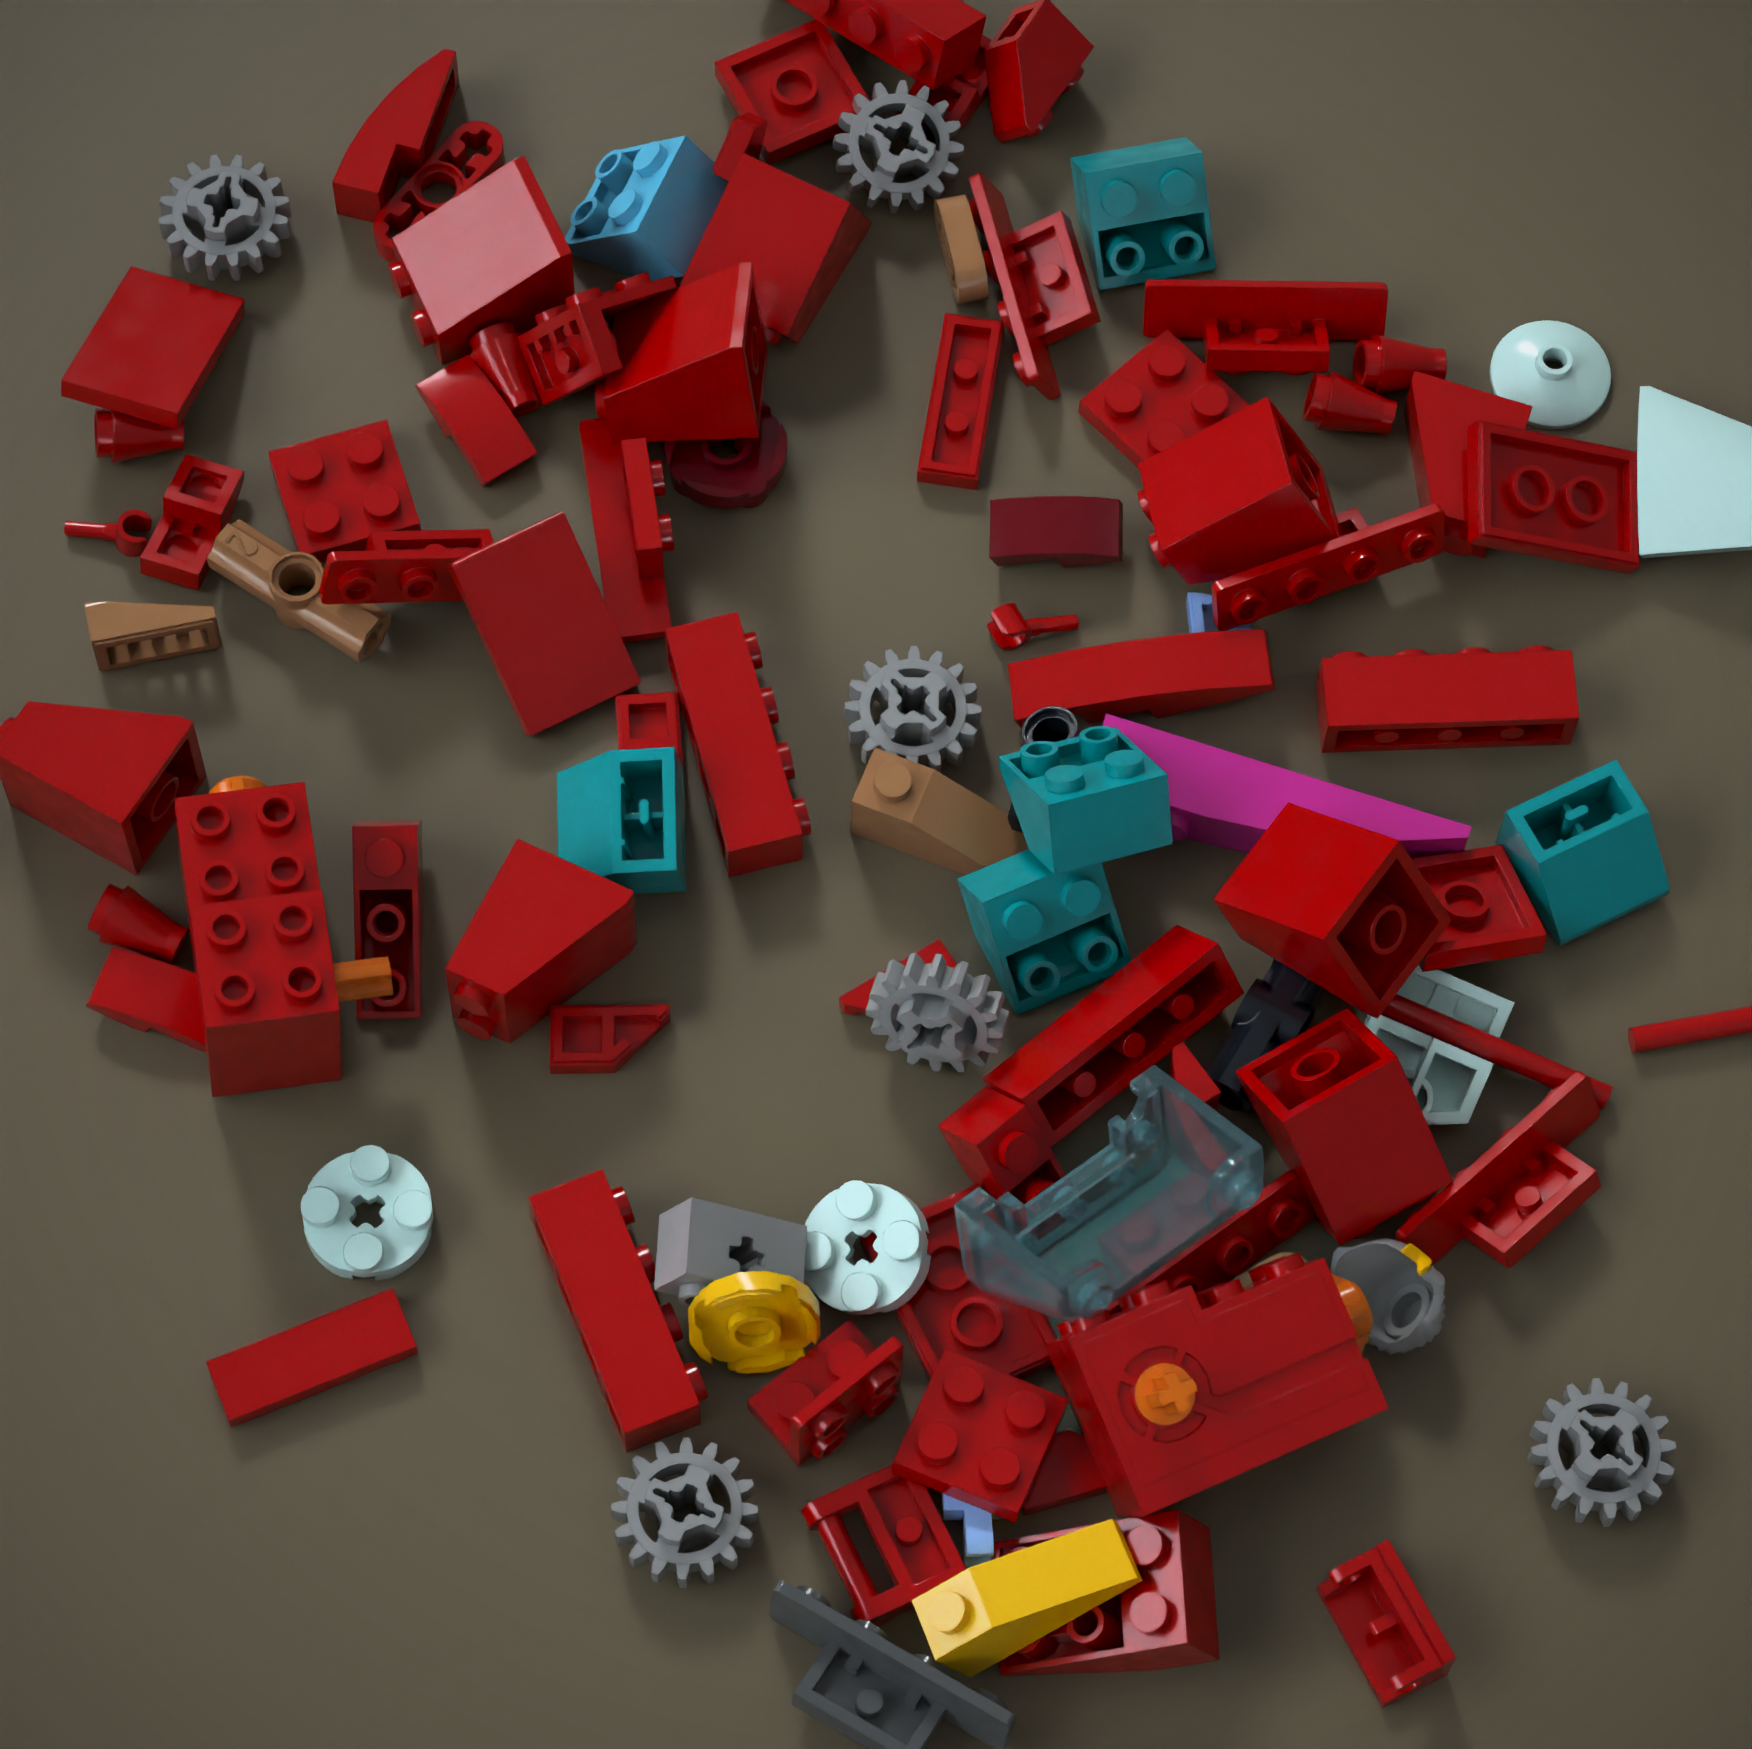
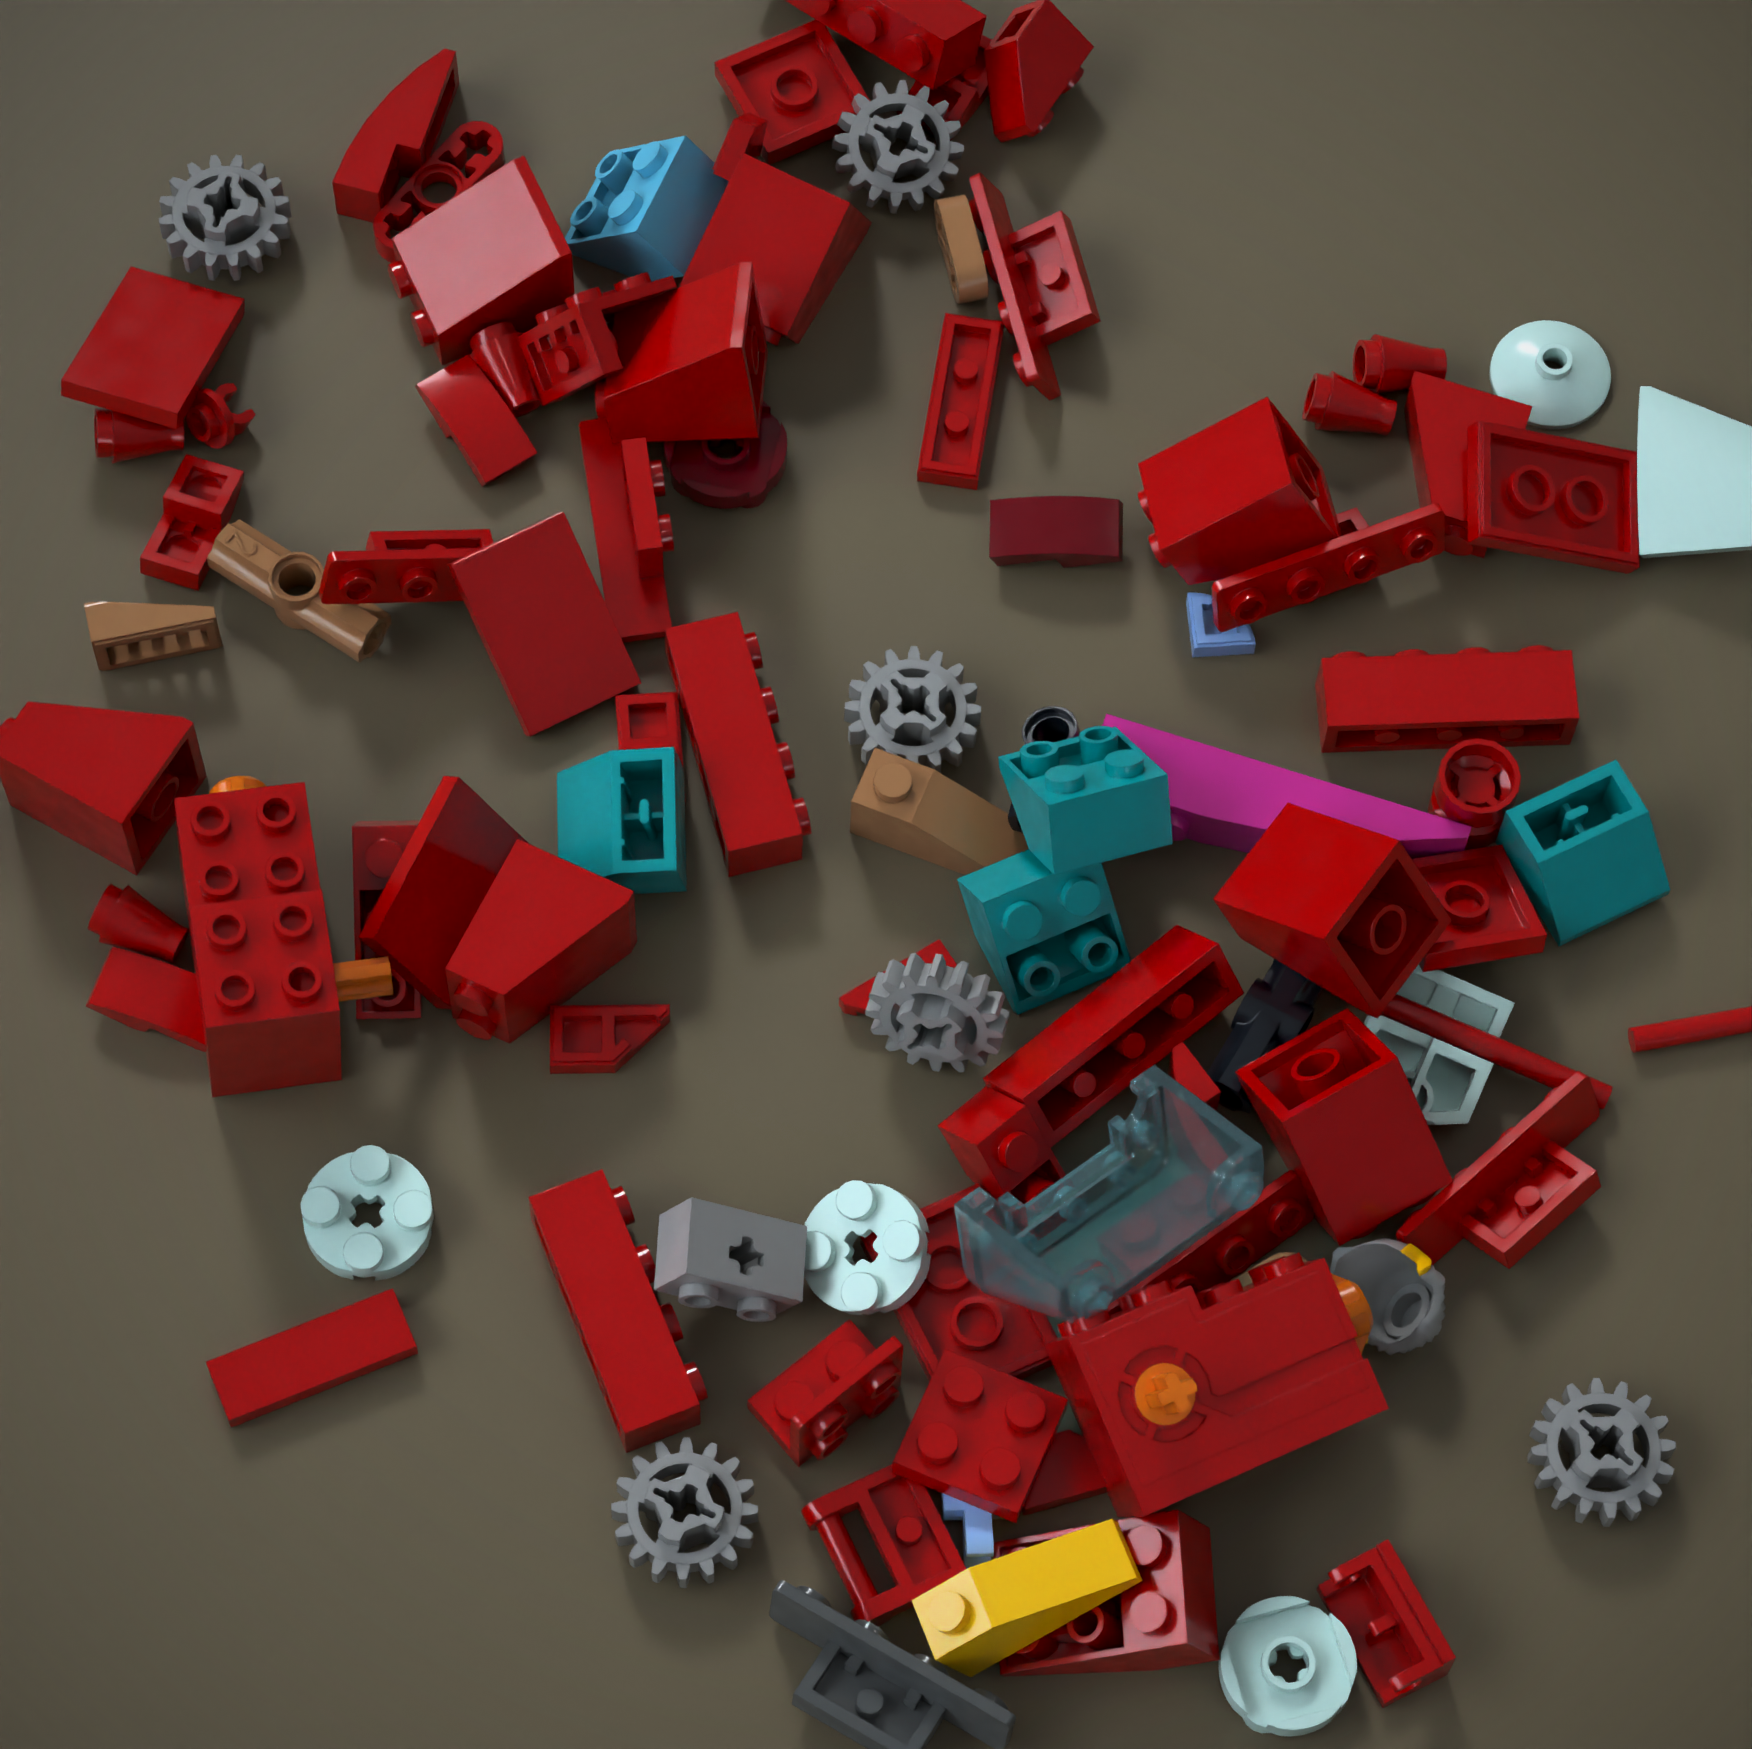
red hand [64,509,152,557] -> none
red plate [268,419,421,563] -> none
yellow tile [688,1271,821,1374] -> none
red hand [987,603,1079,651] -> none
red slope [1008,629,1275,728] -> none
teal slope [1070,137,1216,290] -> none
red plate [1078,329,1250,469] -> none
red bracket [1142,279,1388,376] -> none
none -> red plate [186,383,255,449]
none -> red tile [358,776,528,1009]
none -> light aqua plate [1218,1596,1357,1736]
none -> red wheel [1427,738,1521,850]

